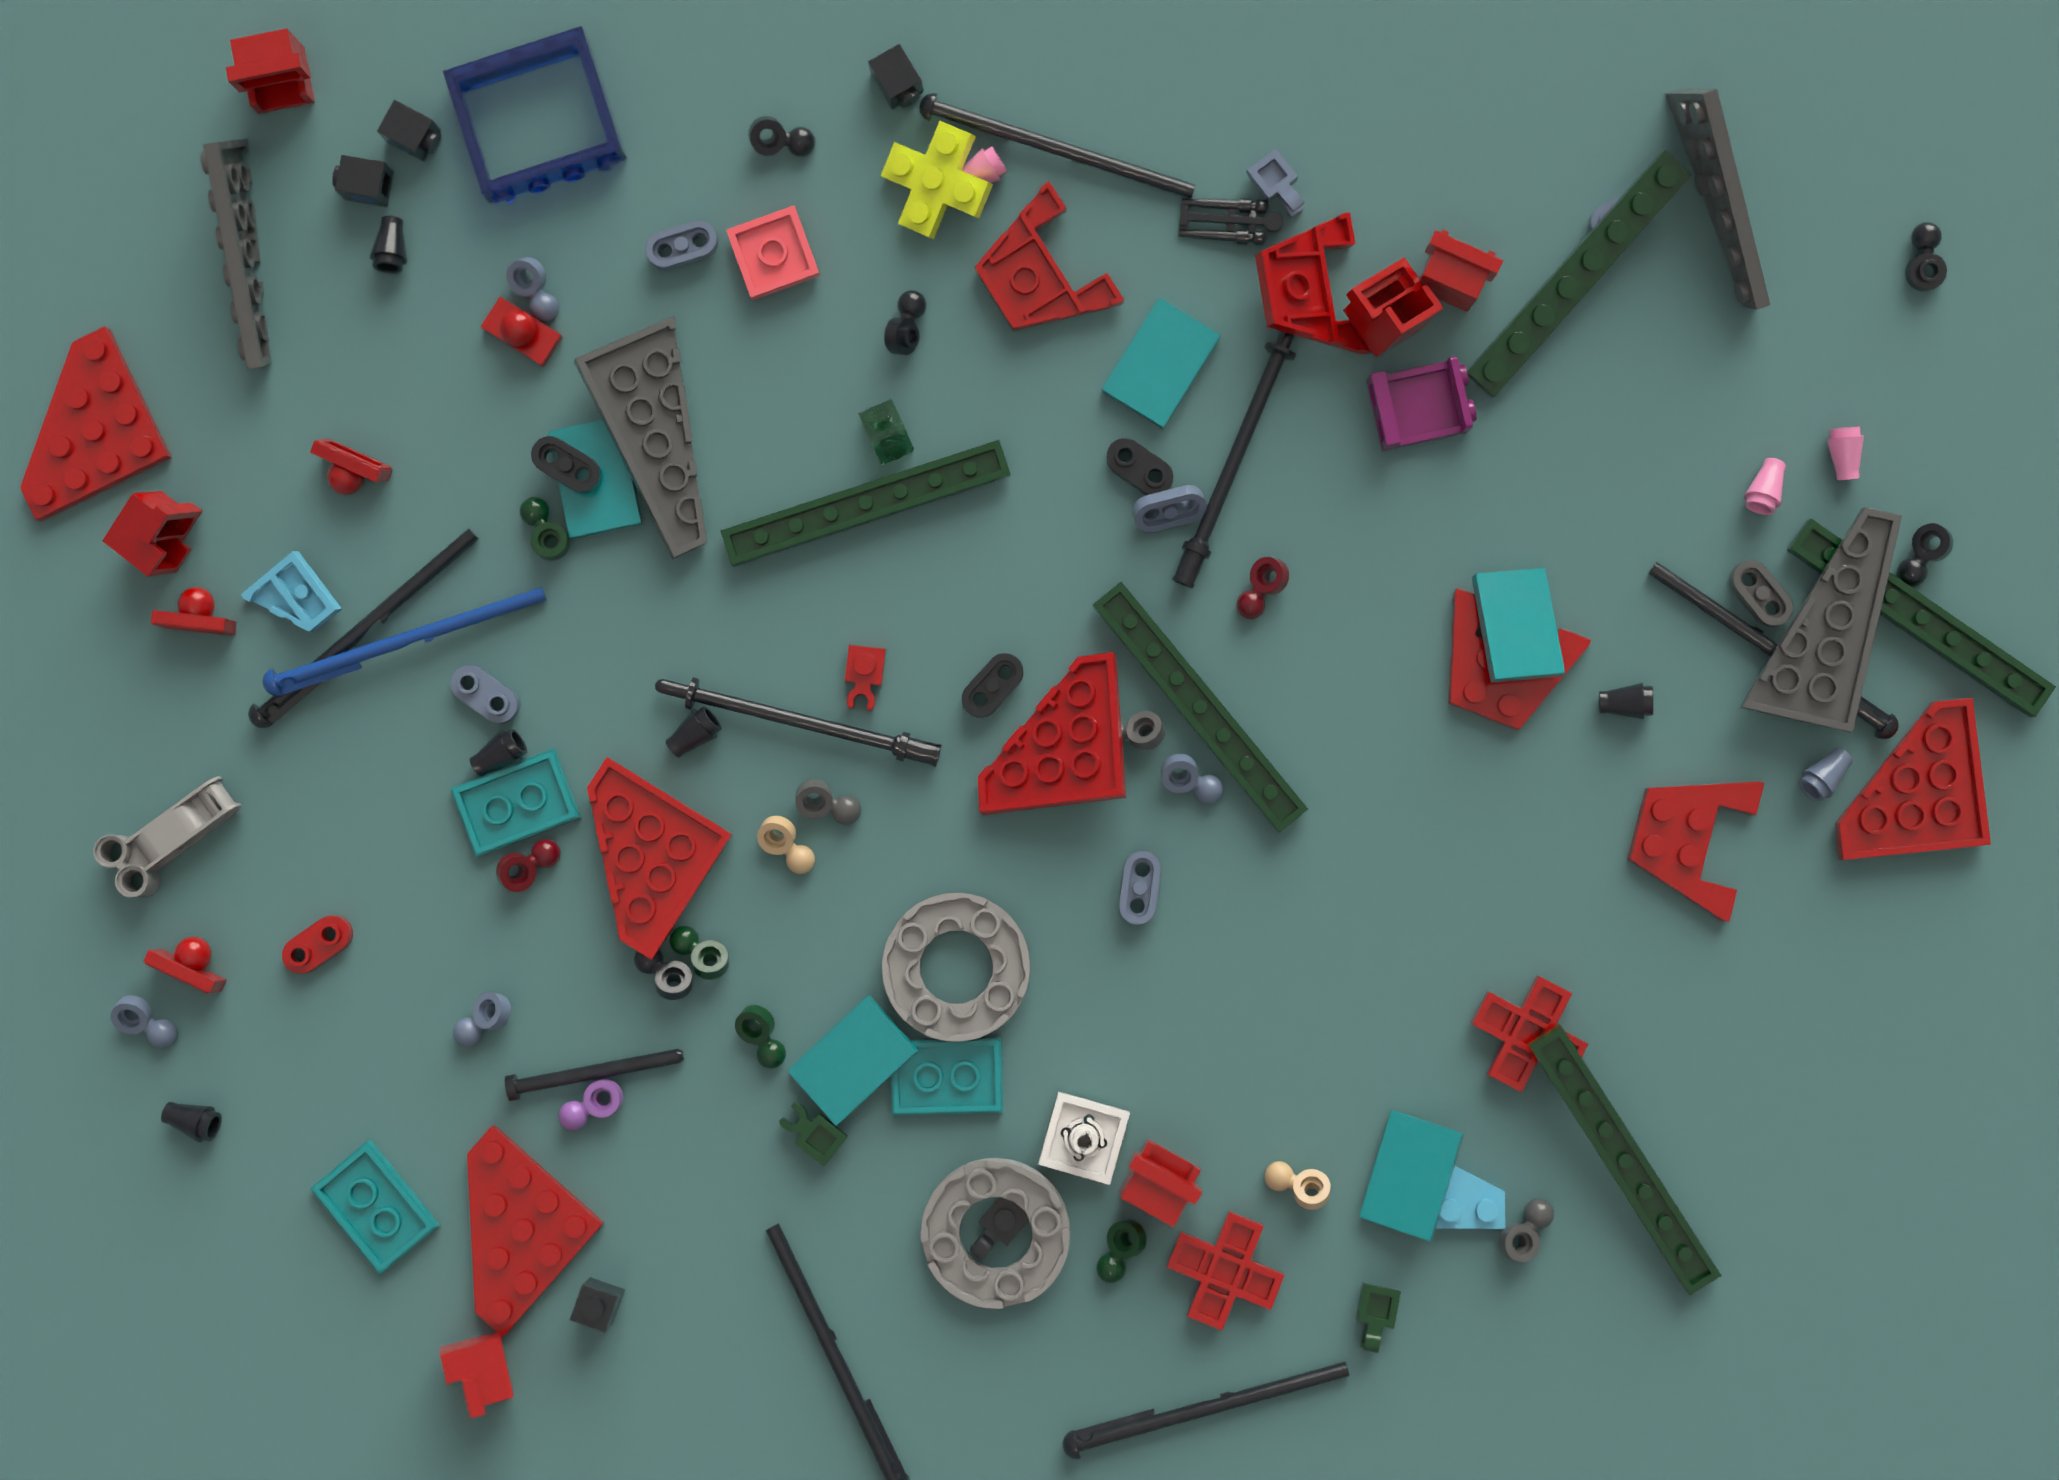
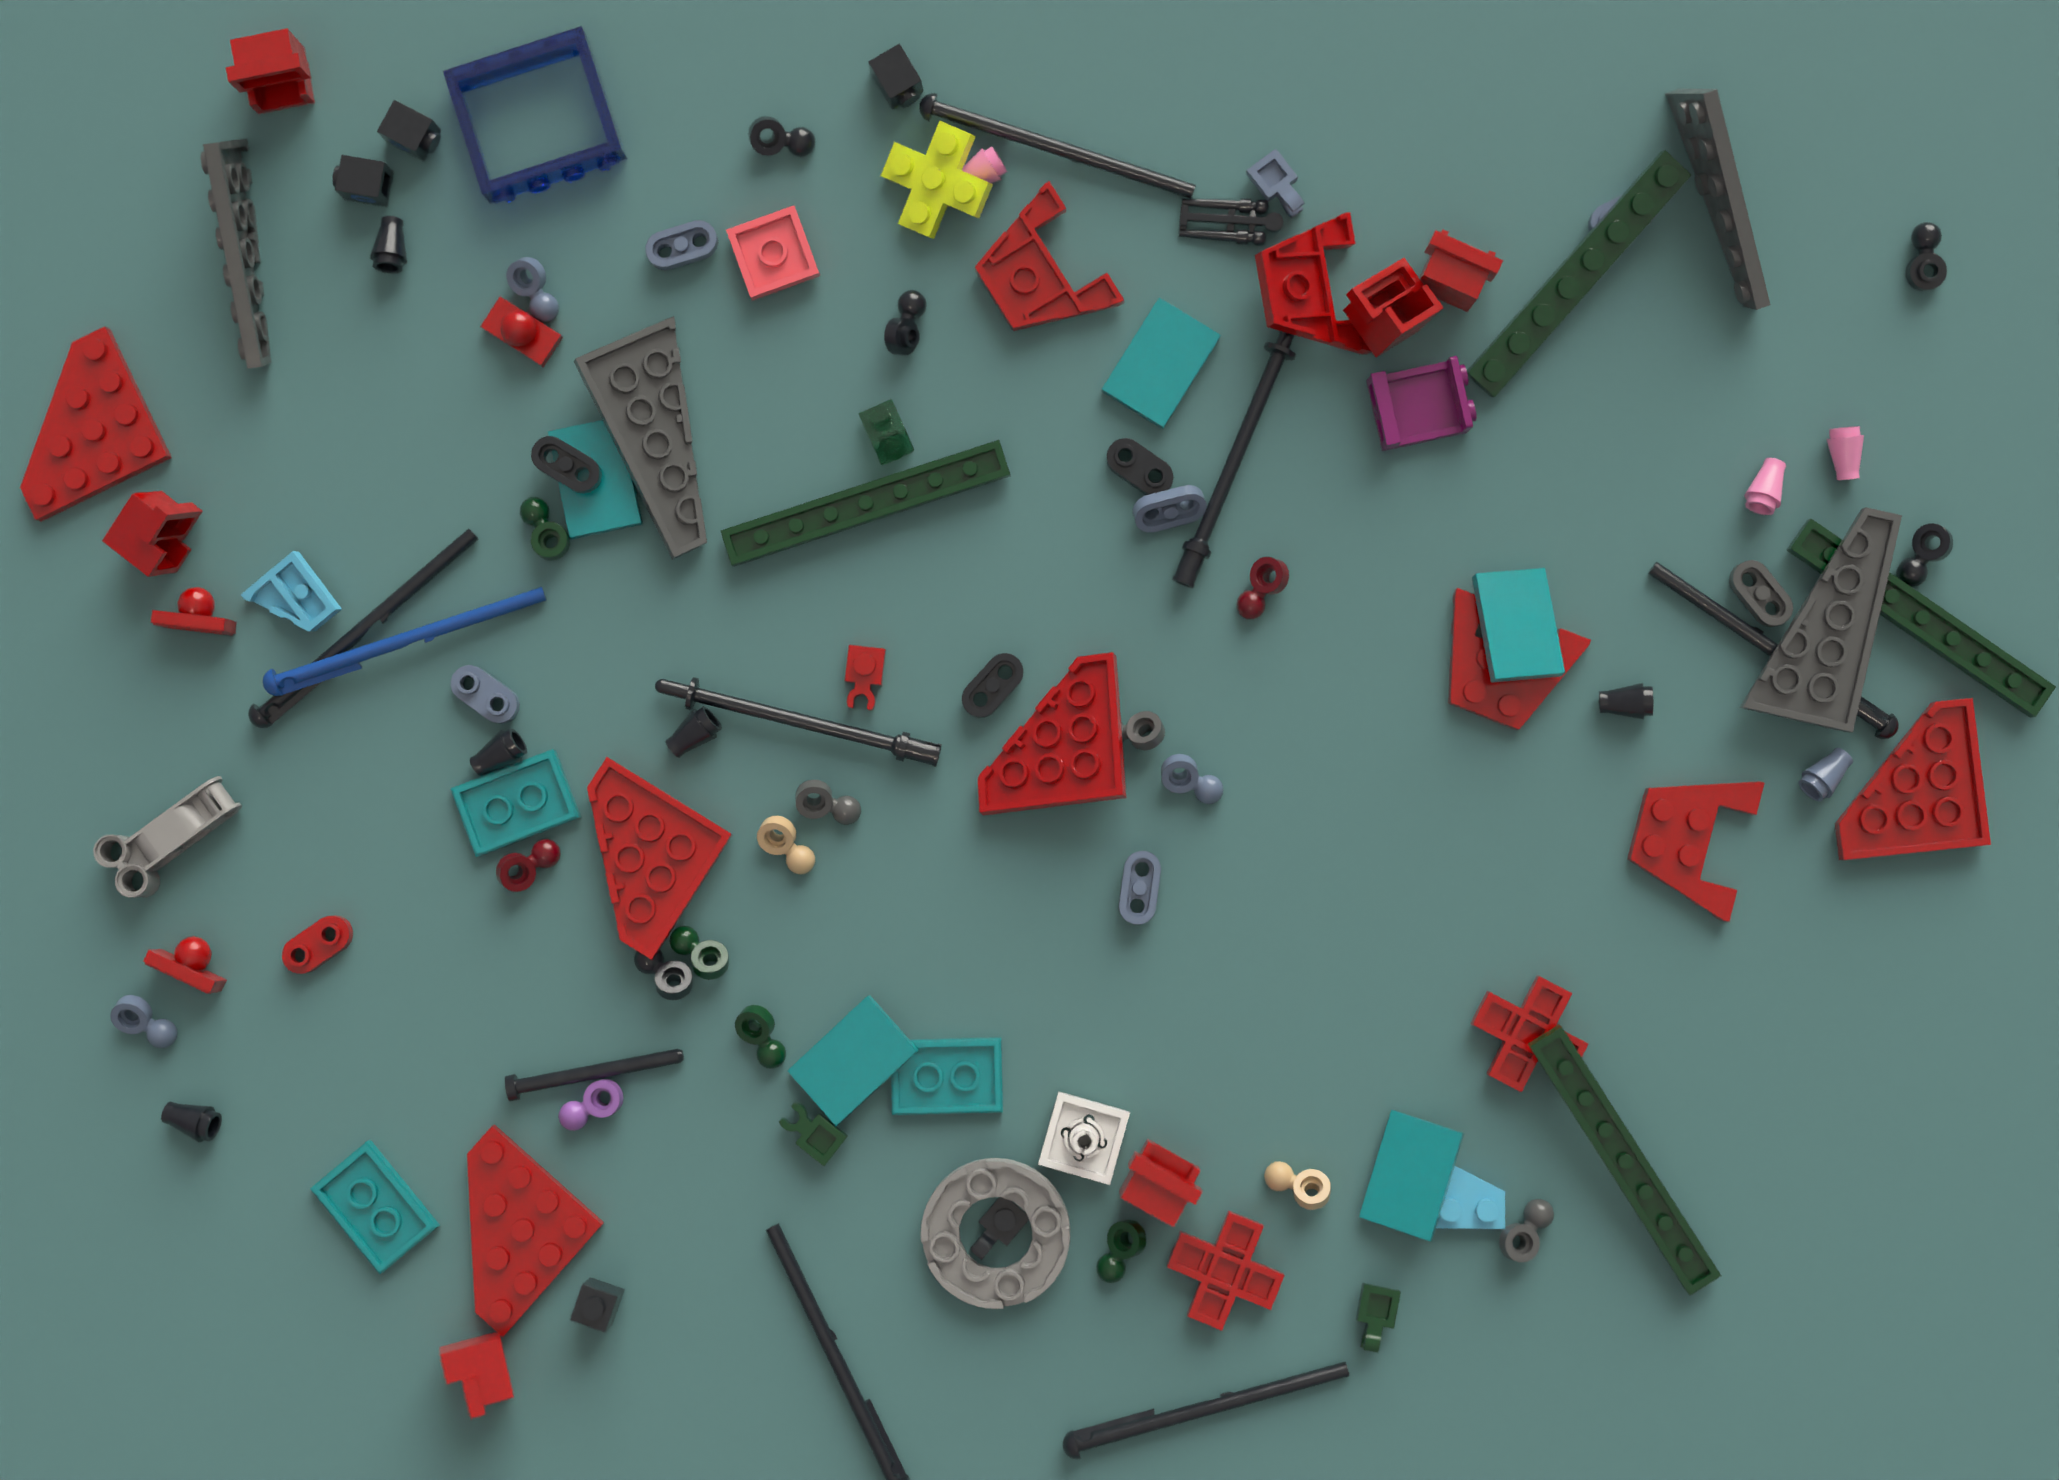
red tile [310,439,393,495] -> none
sand blue plate [453,992,511,1047] -> none
light grey plate [882,893,1030,1041] -> none
dark green plate [1093,582,1308,833] -> none

